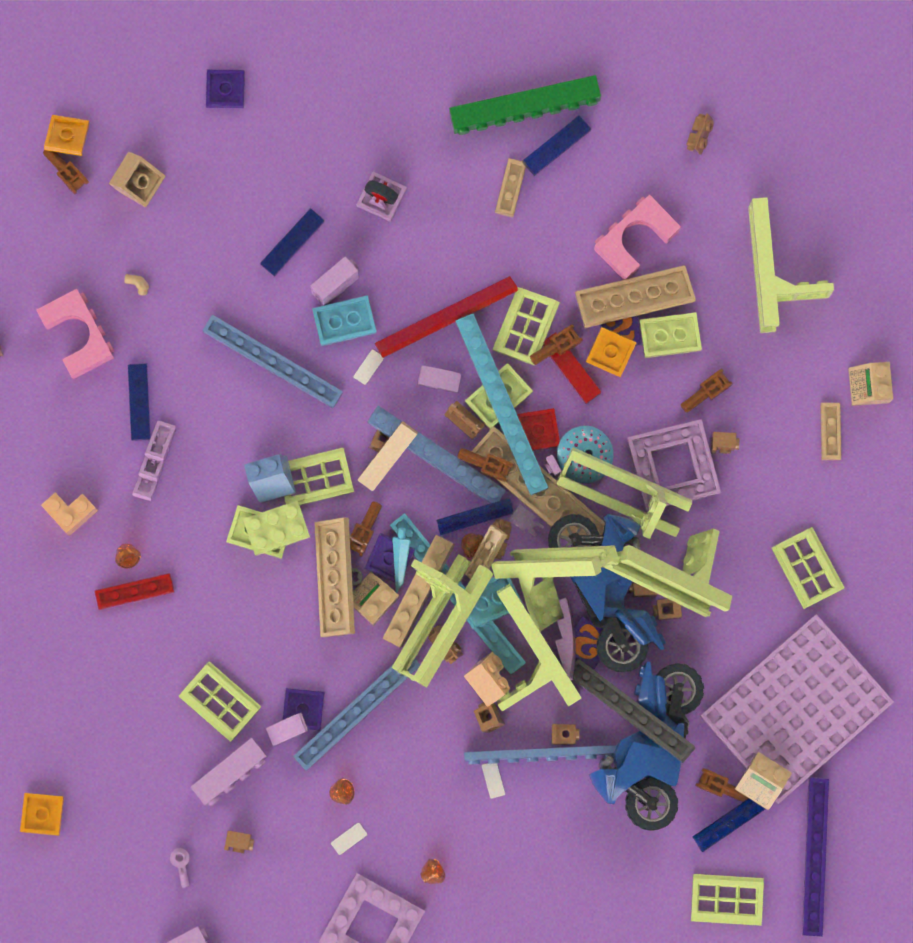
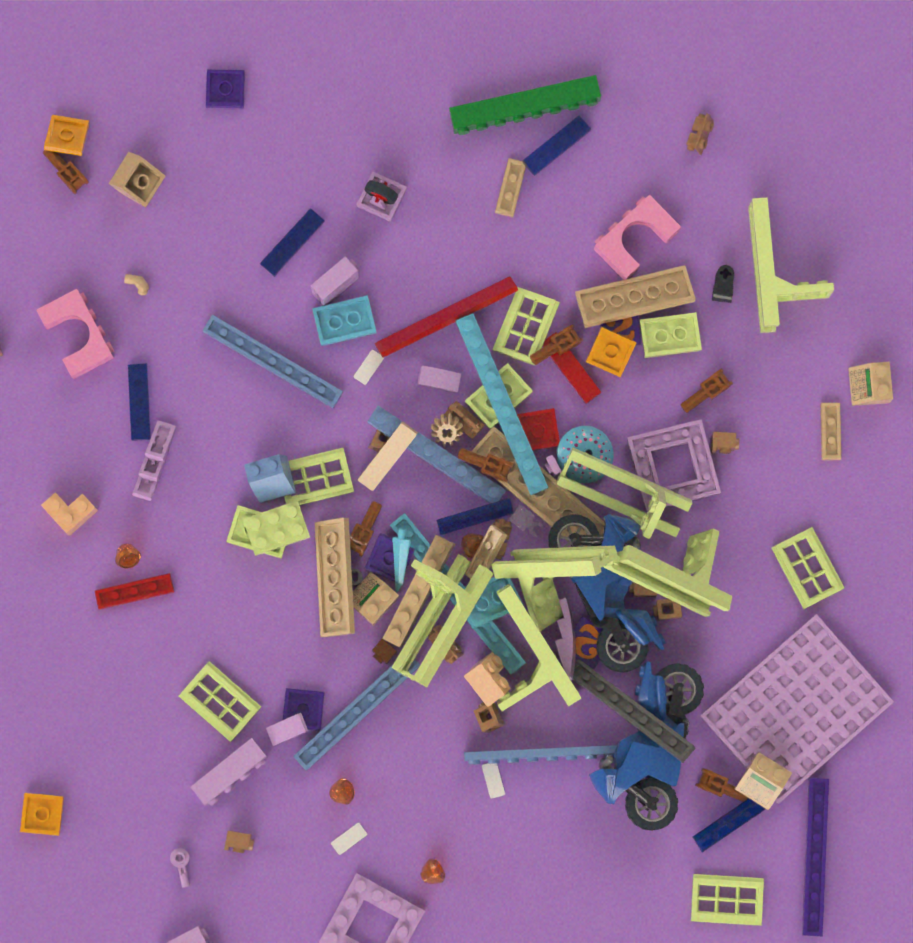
medium nougat brick [551,724,579,745] -> none
none -> reddish brown plate [372,639,397,664]
none -> tan gear [431,413,463,446]
none -> black piece [712,265,734,303]

